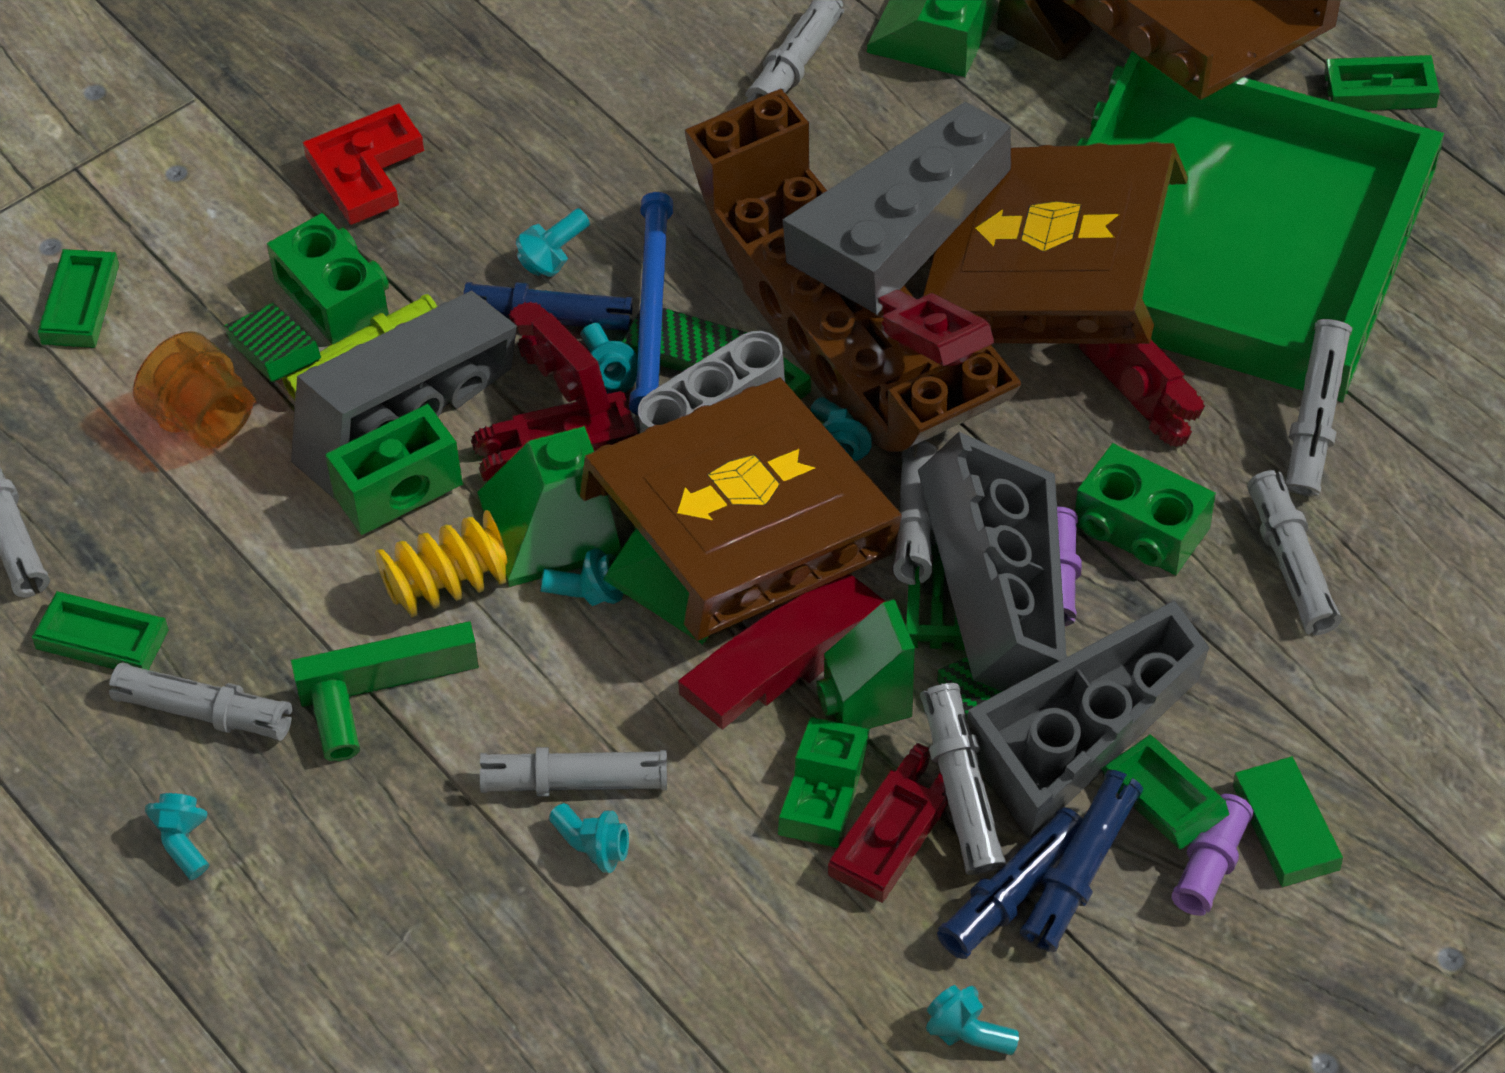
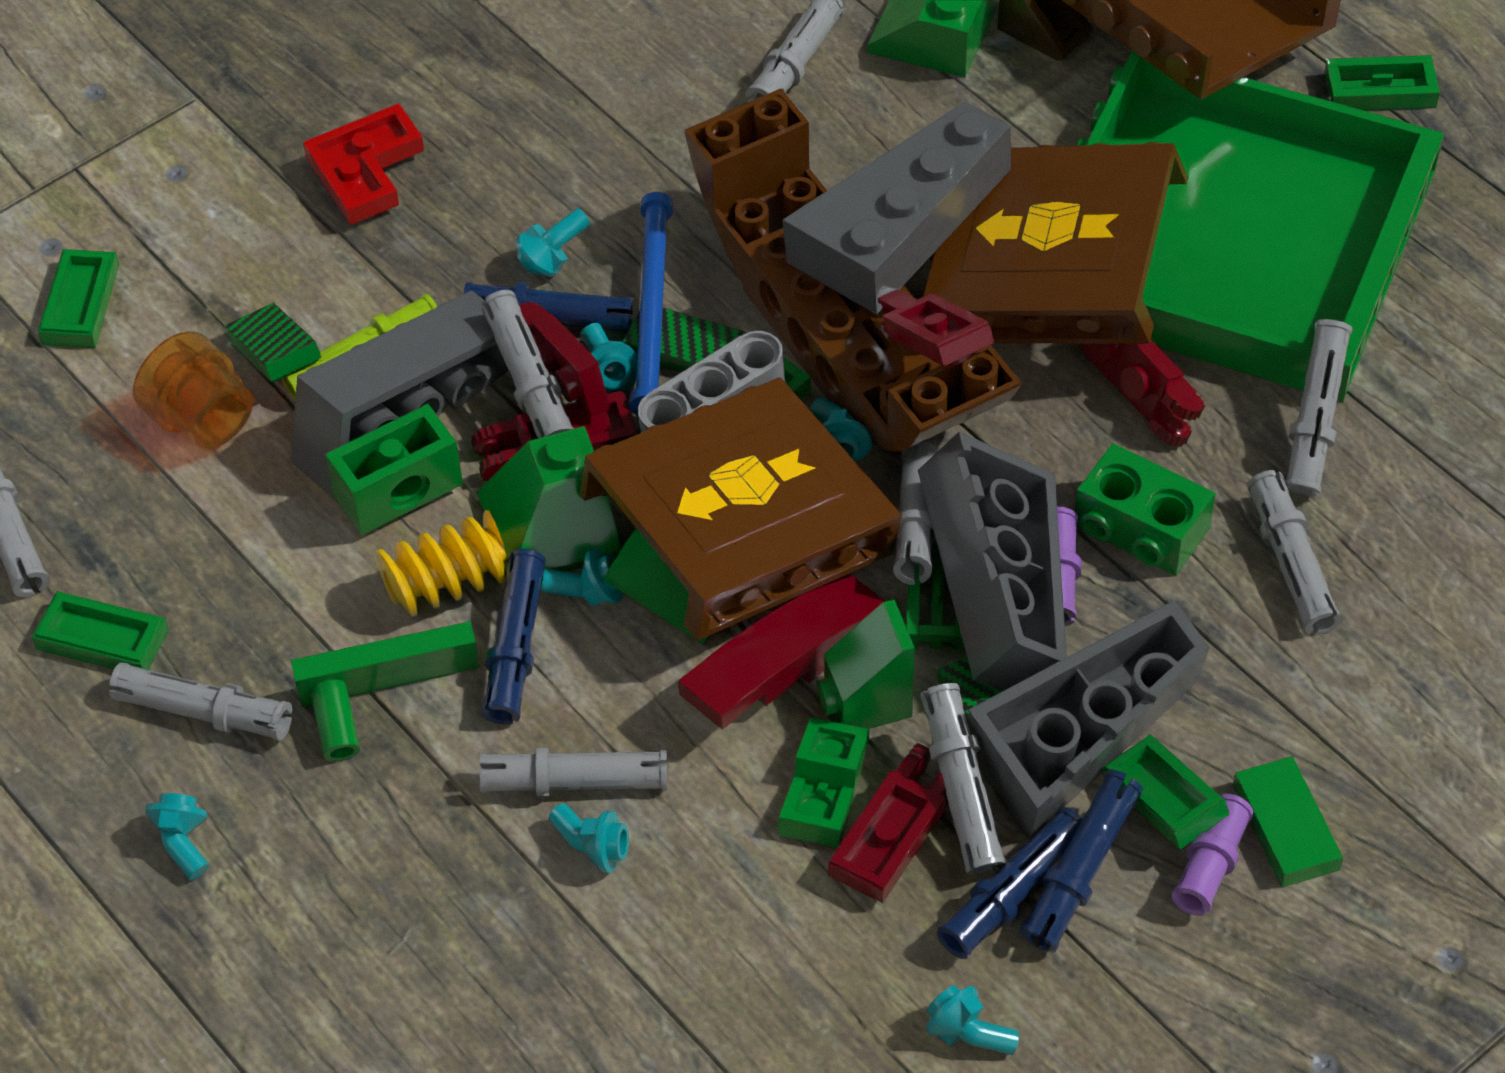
green brick [266,213,389,344] -> none
none -> light grey pin [481,290,574,438]
none -> dark blue pin [481,548,546,725]

